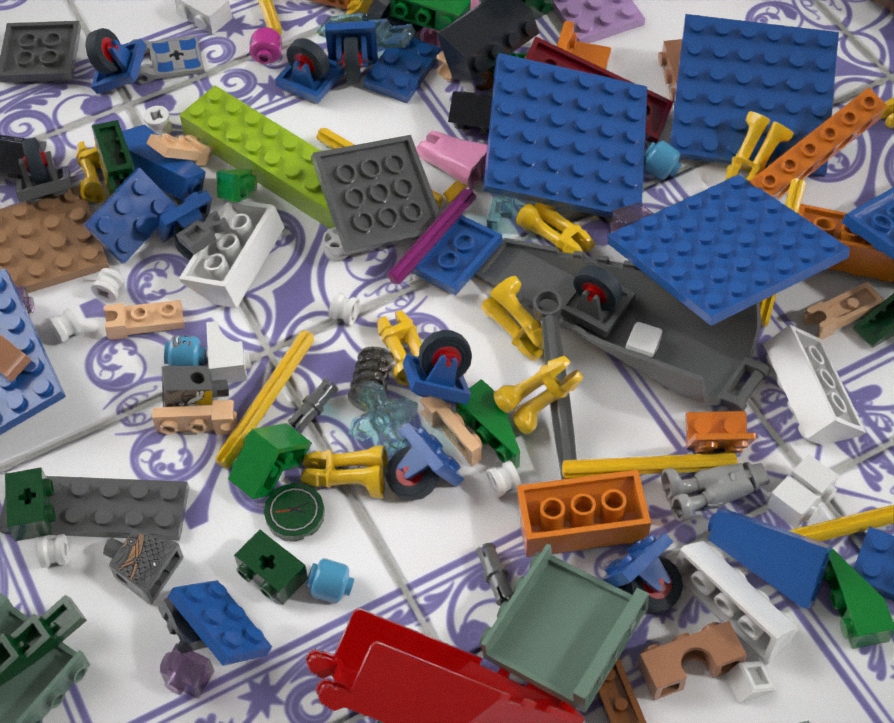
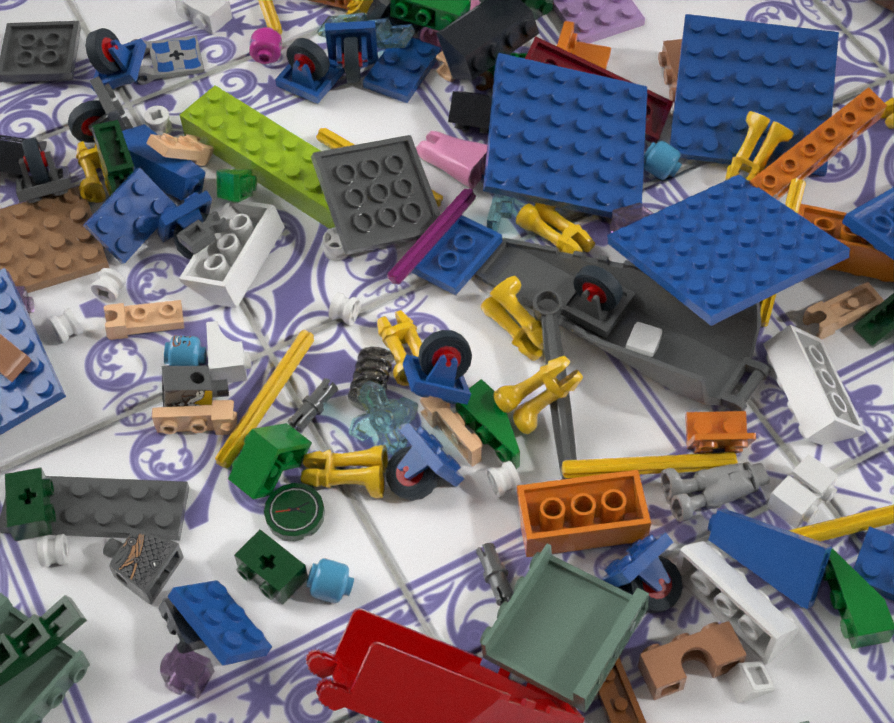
yellow plate [443,180,467,203] -> none
none -> plate [68,76,133,143]

